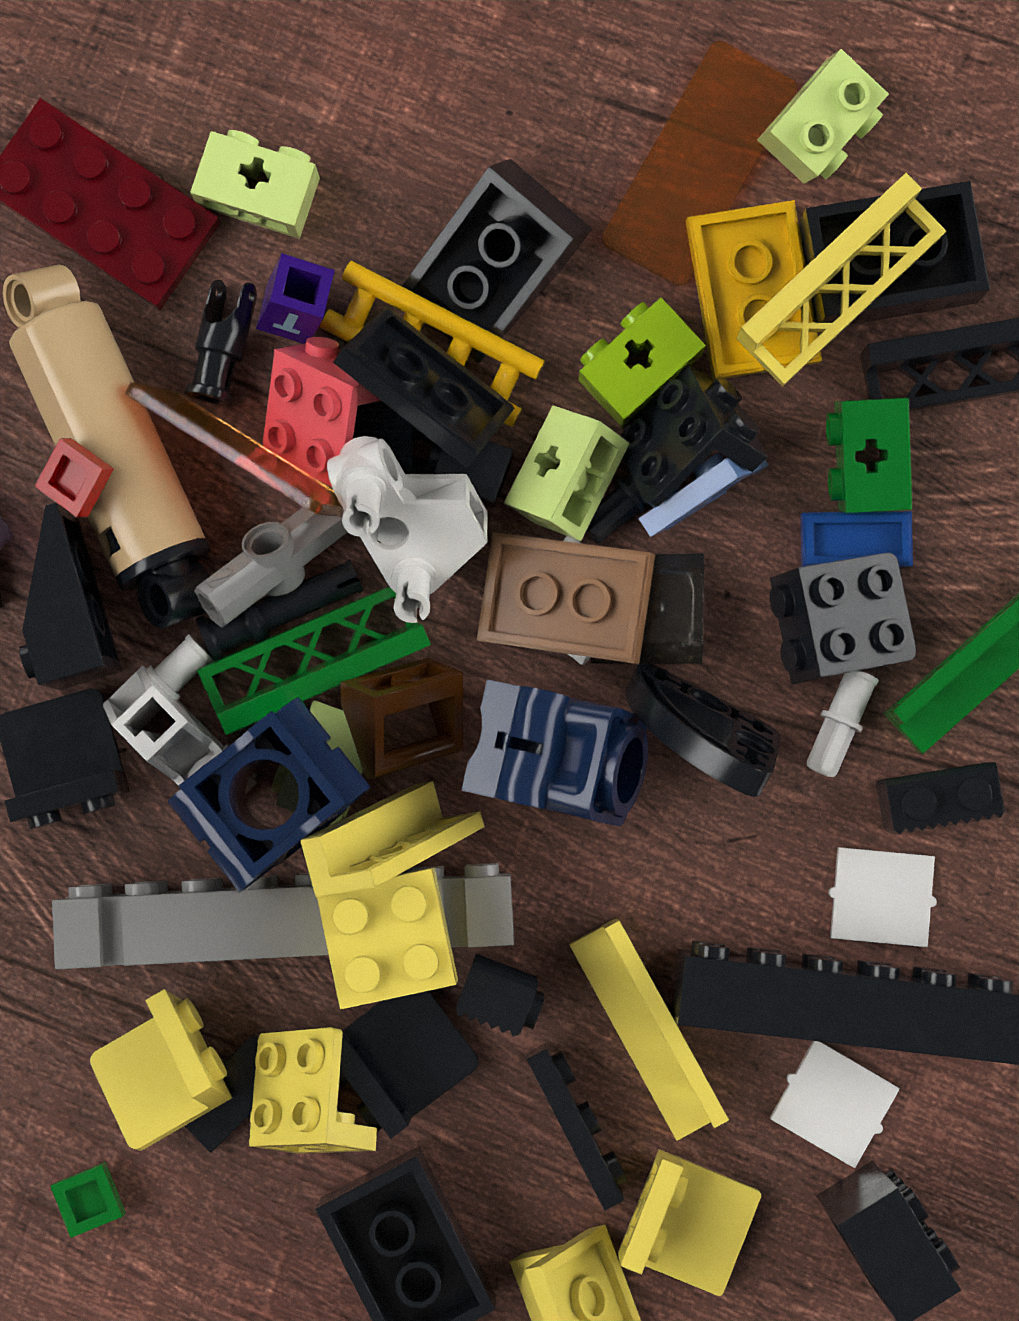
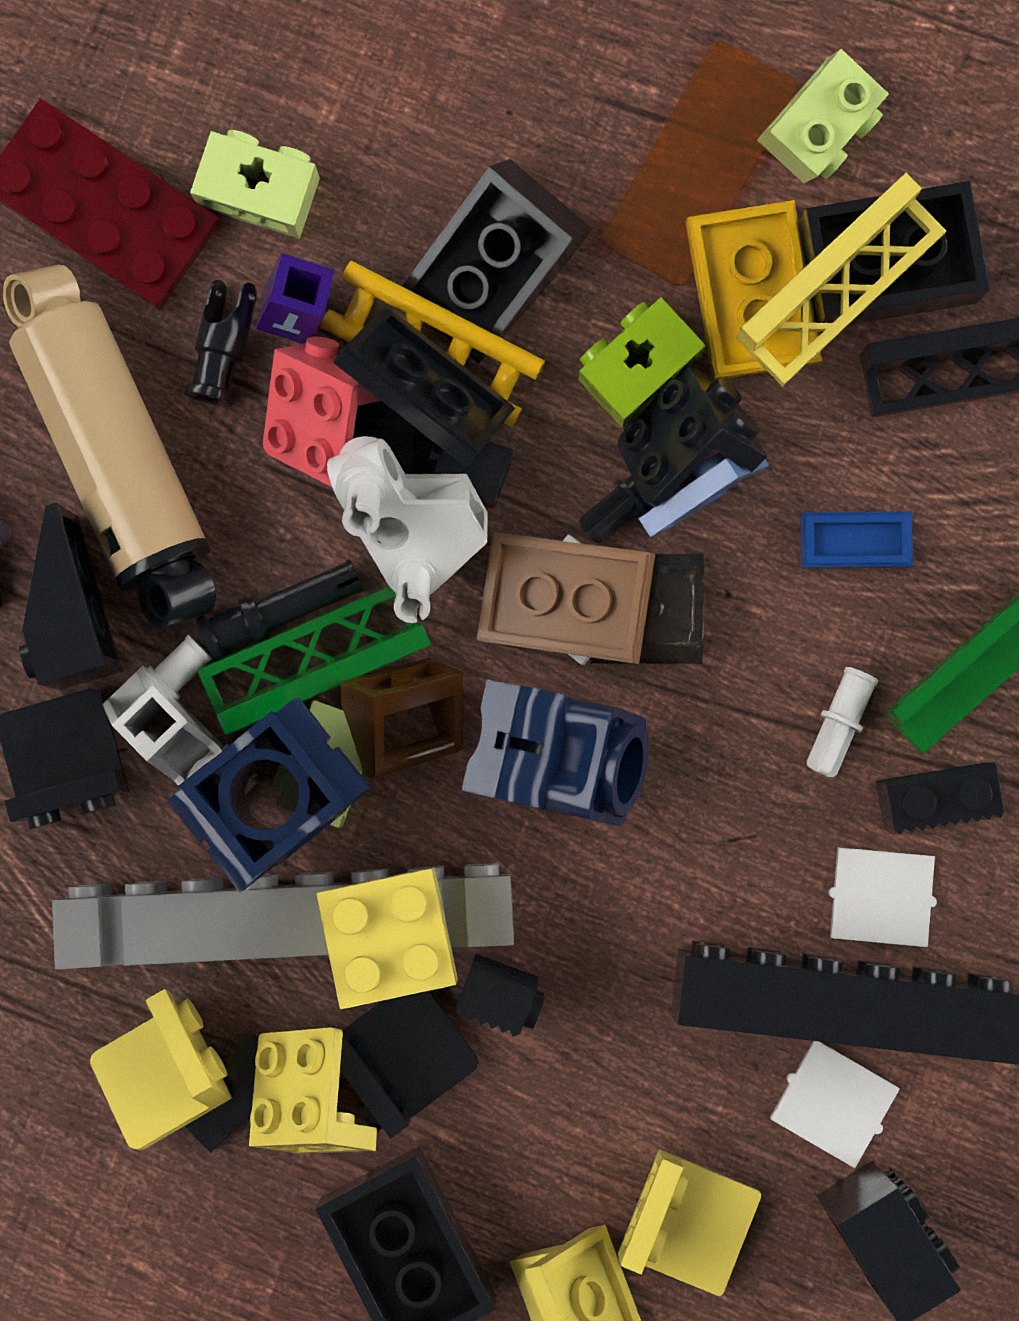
plate [34,438,114,517] -> none
green plate [50,1161,126,1238] -> none
clear orange piece [125,382,344,517] -> none
light grey piece [194,491,348,628] -> none
light yellow fence [300,781,484,897] -> none
yellowish green brick [504,405,630,541] -> none
black plate [526,1043,628,1211] -> none
light yellow fence [569,917,729,1141] -> none
black beam [625,662,781,797] -> none
bracket [769,553,916,685] -> none
green brick [826,398,912,513] -> none

